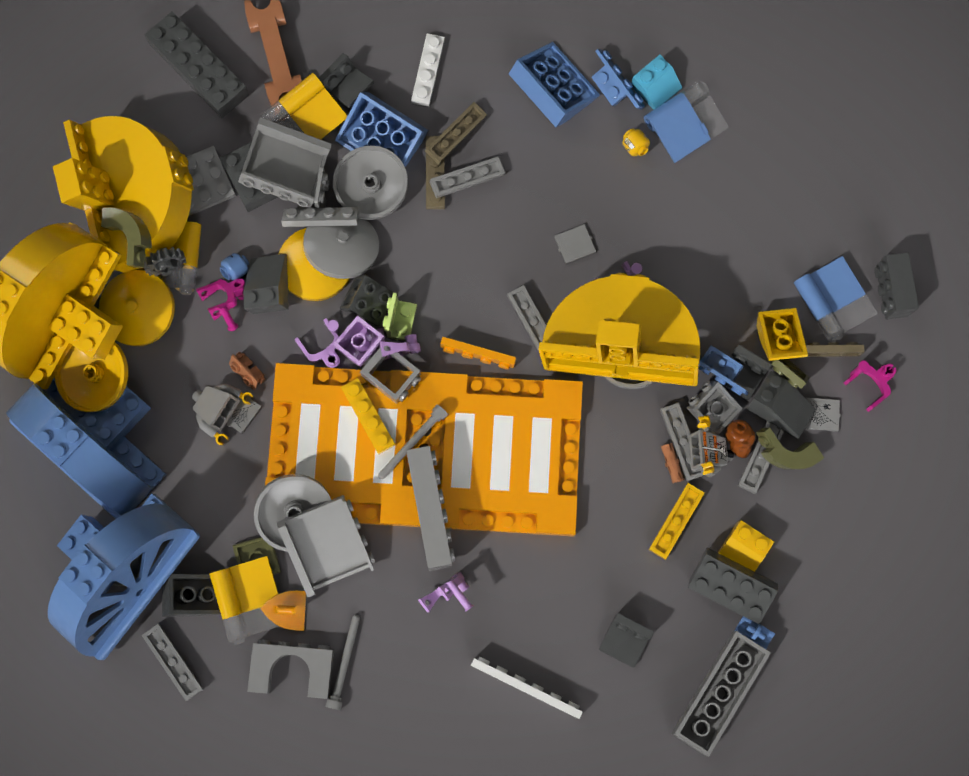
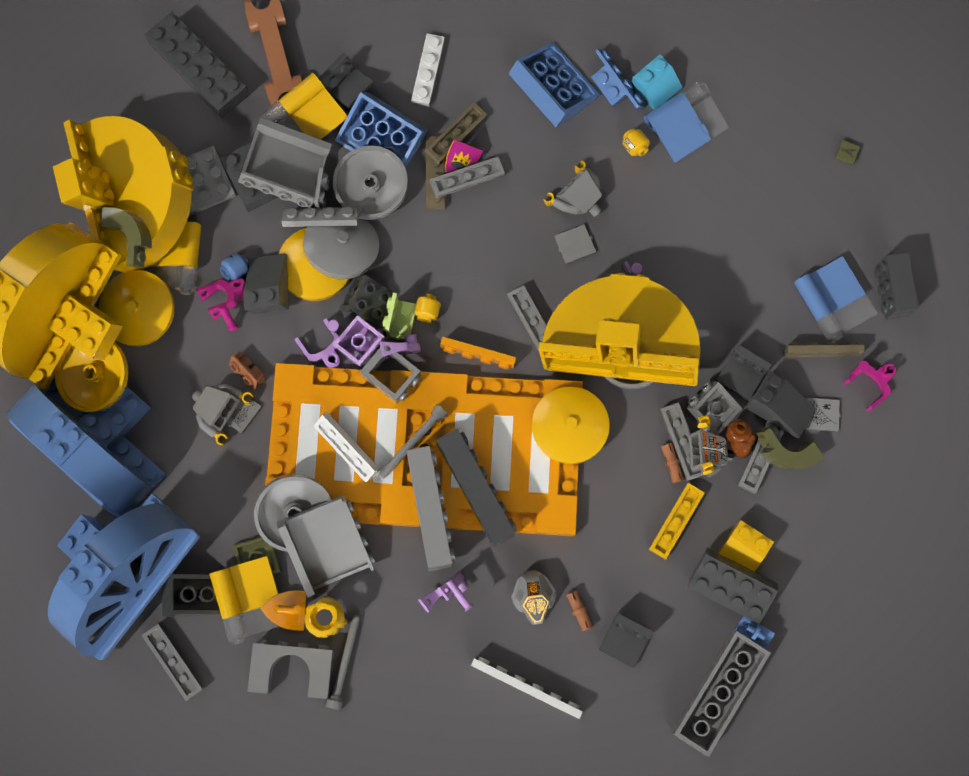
dark grey gear [144,247,186,276] -> none
yellow plate [341,378,396,455] -> none
medium blue bracket [699,345,749,396] -> none
yellow slope [756,308,808,361] -> none
olive plate [772,359,810,389] -> none
none -> yellow piece [305,596,348,638]
none -> white plate [313,412,380,483]
none -> yellow head [414,294,441,323]
none -> dark grey brick [437,428,517,548]
none -> dark pink shield [445,139,483,174]
none -> light grey helmet [511,570,556,625]
none -> yellow dish [532,386,610,464]
none -> light grey torso [543,161,602,217]
none -> nougat pin [566,591,594,632]
none -> olive tile [835,140,860,165]

